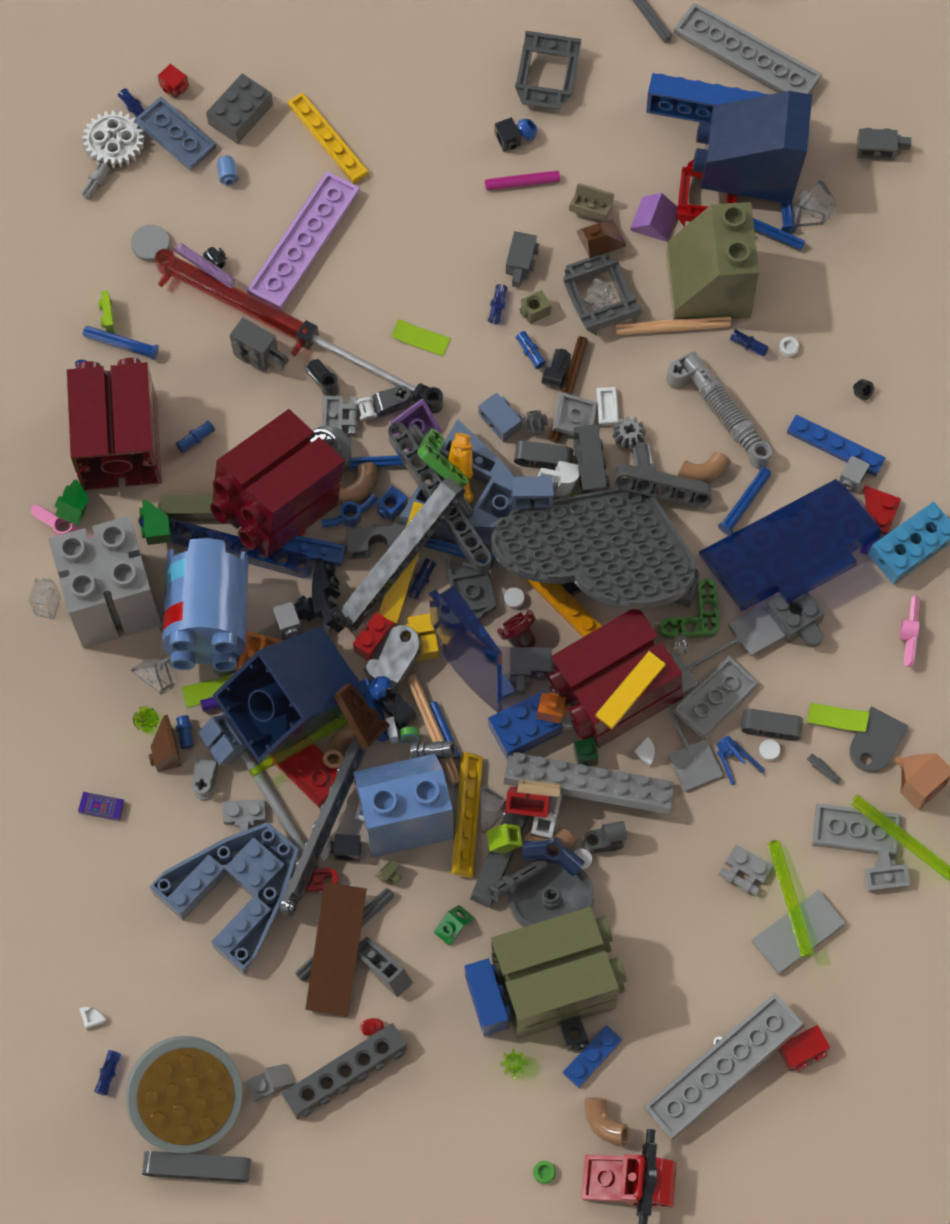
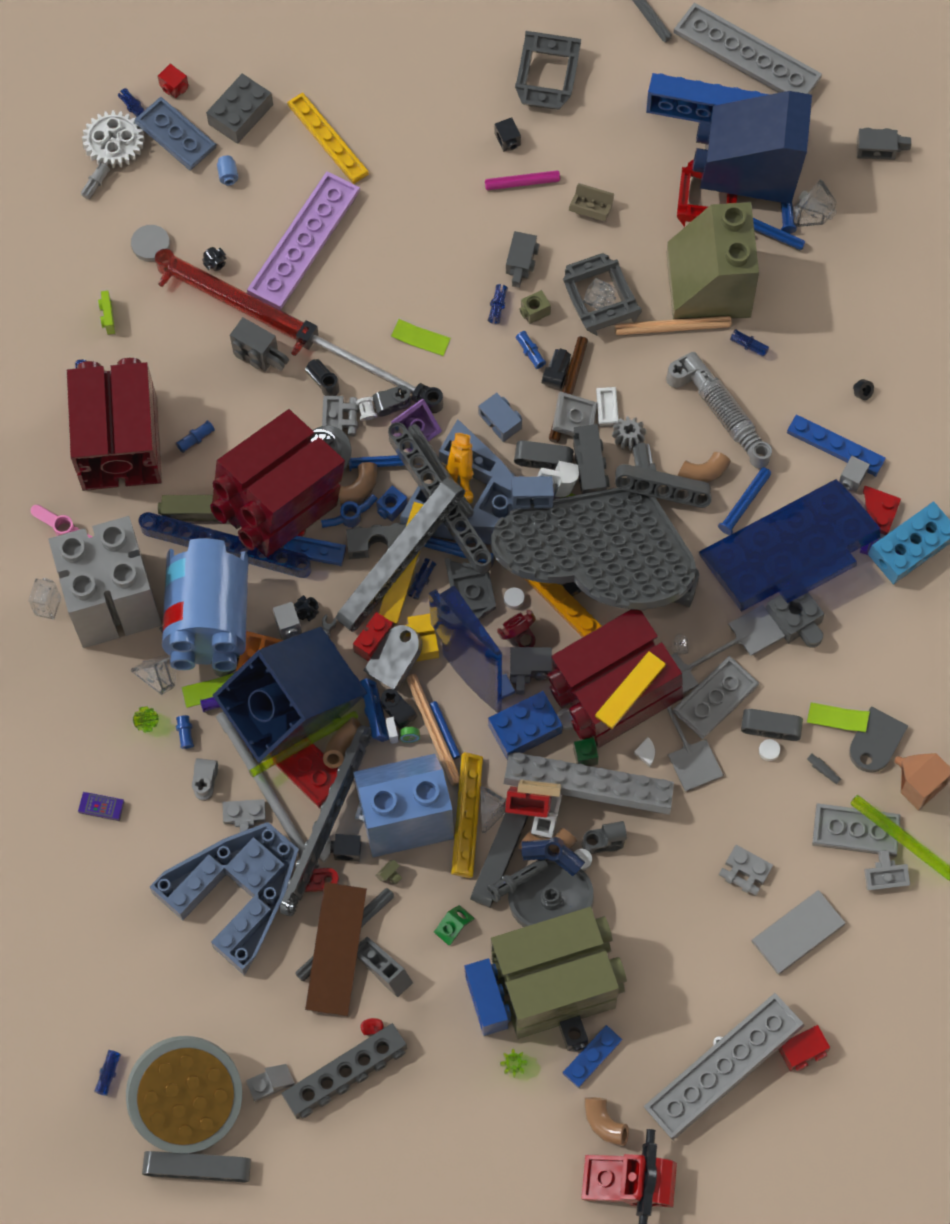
green slope [55,479,89,525] -> none
white tile [79,1007,107,1030] -> none
blue axle [83,326,159,360] -> none
green slope [139,500,172,545] -> none
reddish brown slope [149,715,182,772] -> none
lavender piece [174,243,236,288] -> none
sand blue piece [198,715,247,765] -> none
black slope [312,557,344,633] -> none
reddish brown wing [334,683,390,749] -> none
blue plate [369,676,391,700] -> none
dark grey axle [410,741,456,759] -> none
bright green beam [417,429,468,488] -> none
lime brick [487,823,522,854] -> none
blue plate [516,119,537,141] -> none
dark grey gear [523,410,548,433] -> none
bright green tile [533,1161,555,1184] -> none
orange brick [536,692,569,724] -> none
reddish brown slope [577,220,626,258] -> none
medium lavender slope [630,193,678,242] -> none
bright green beam [660,579,719,639] -> none
blue plant [717,736,765,785] -> none
clear neon green axle [768,840,814,958] -> none
white tile [779,337,799,357] -> none
bright pink piece [899,595,920,667] -> none

